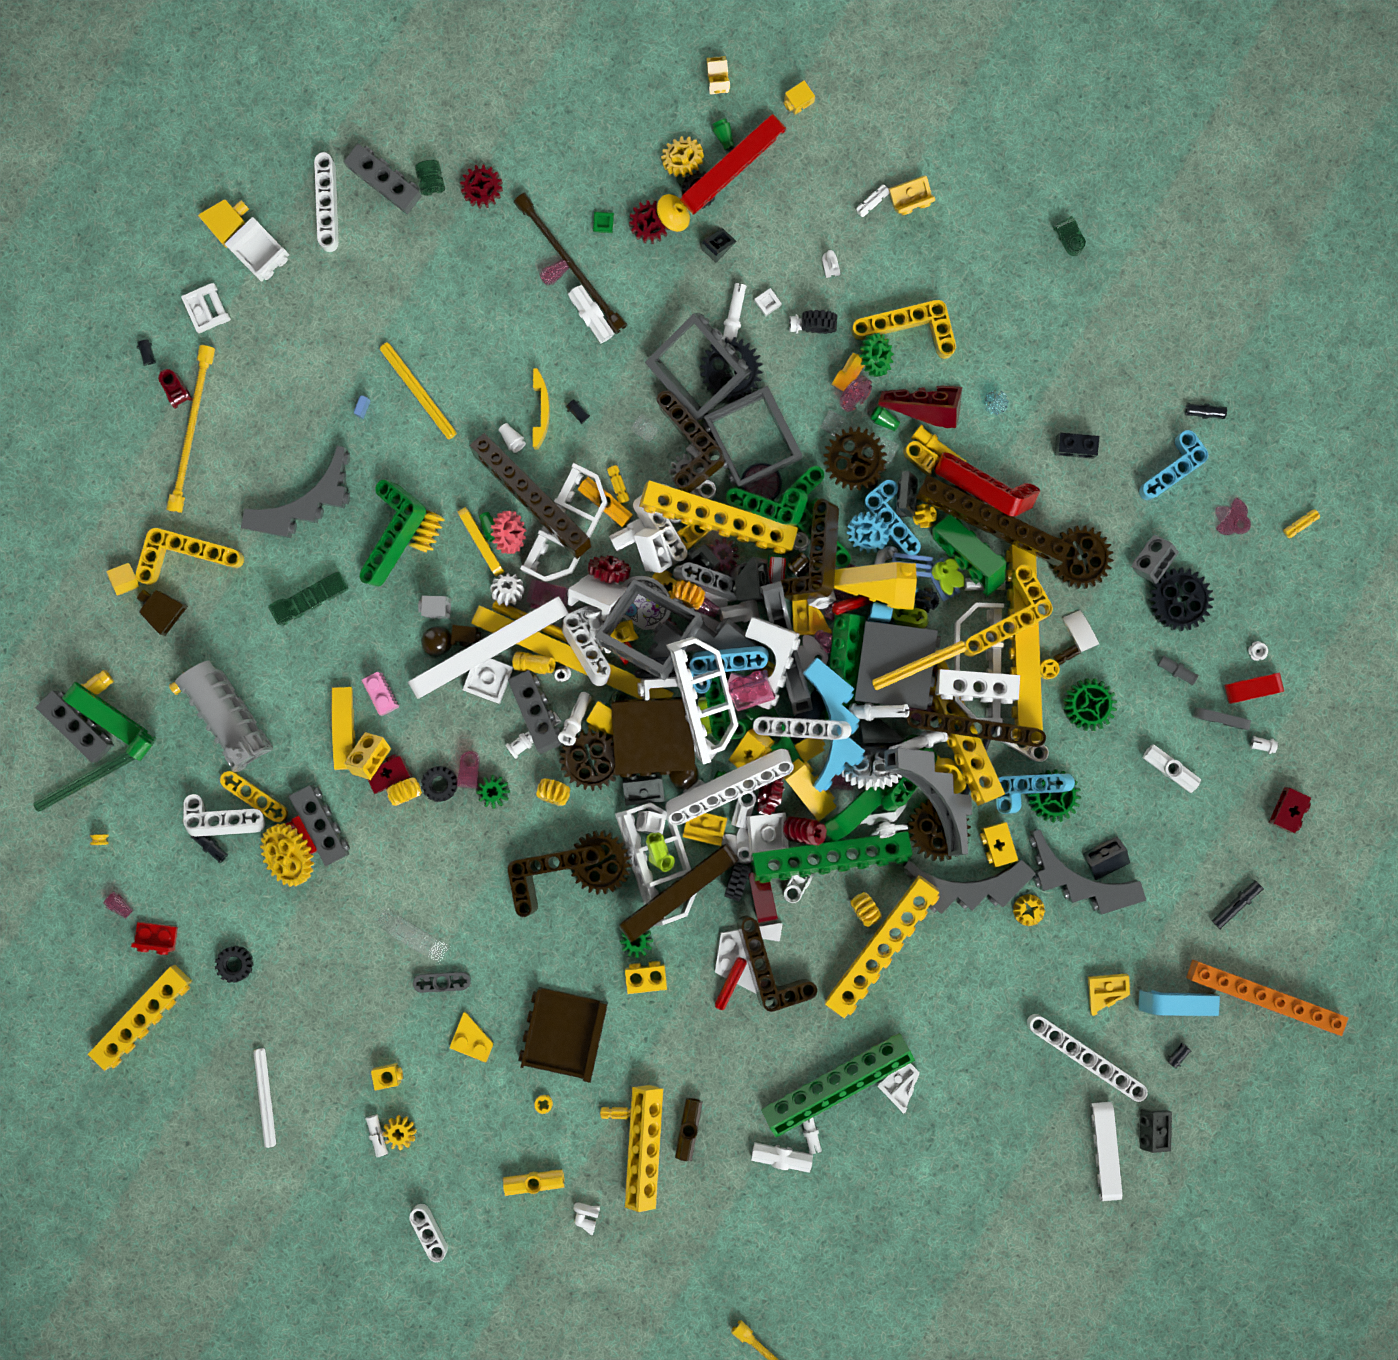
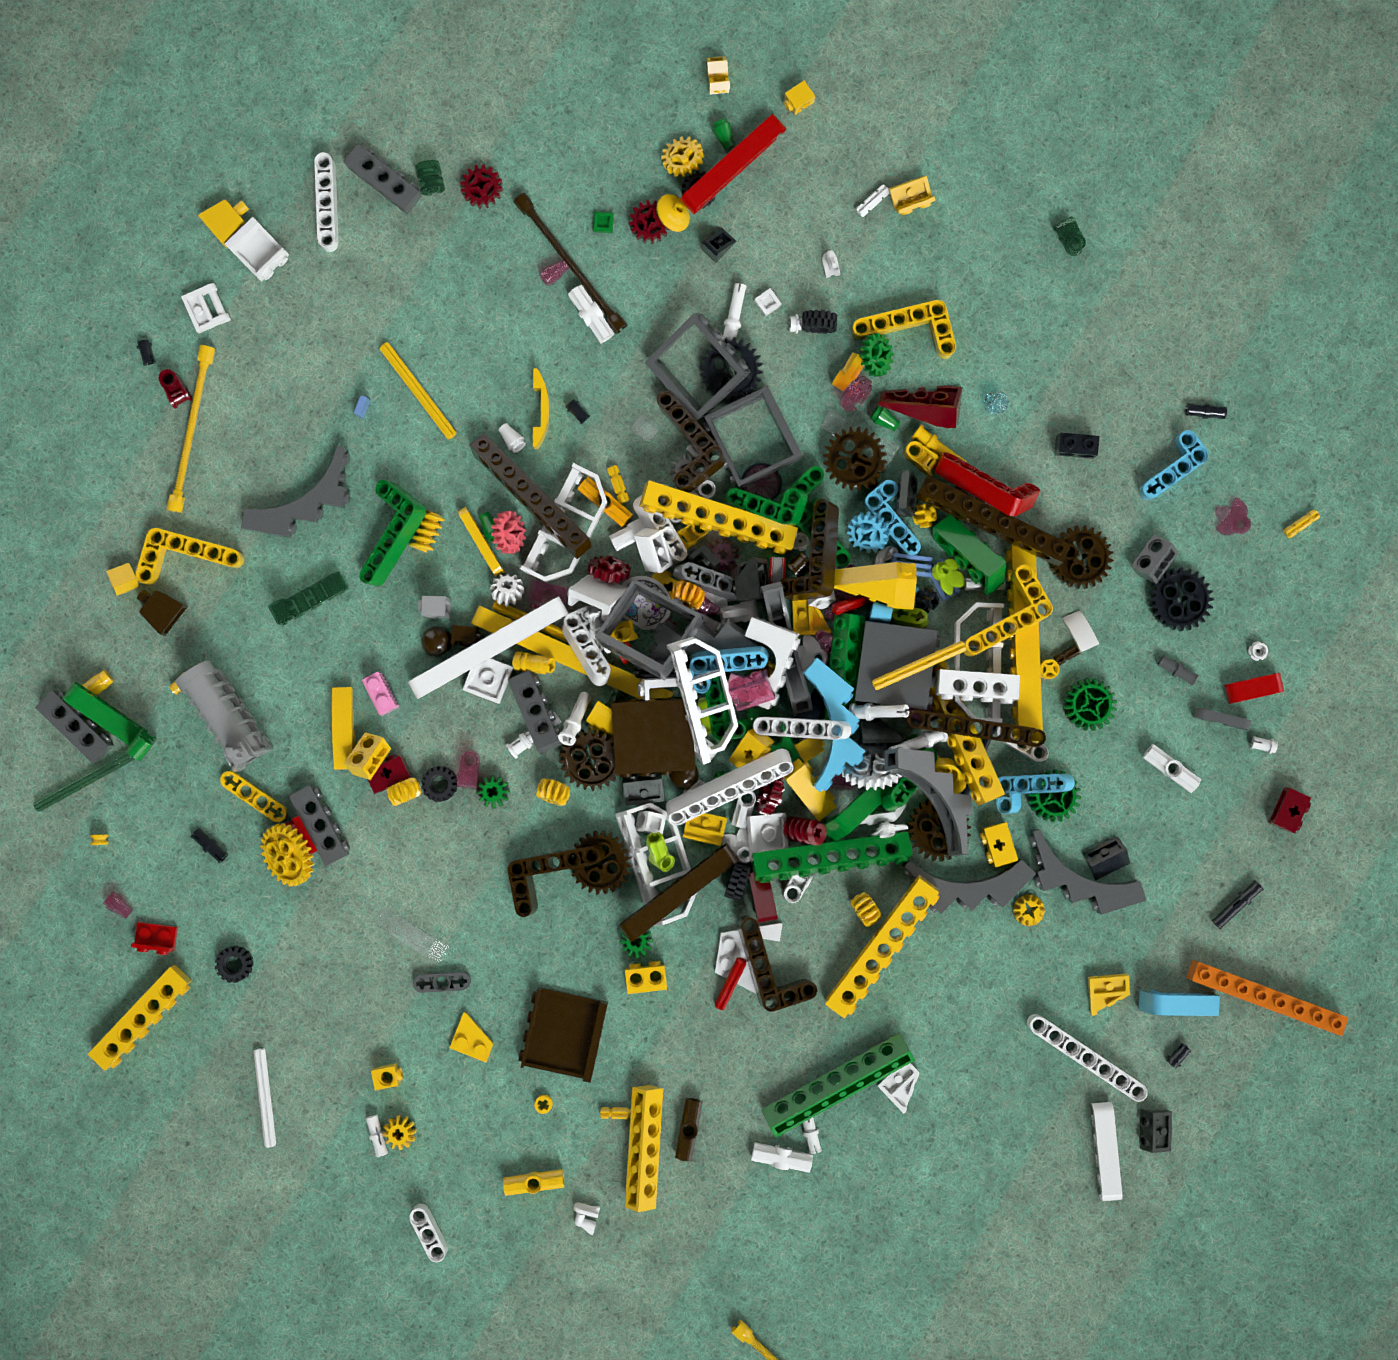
white beam [183,794,265,836] -> none
white pin [555,665,571,682] -> none

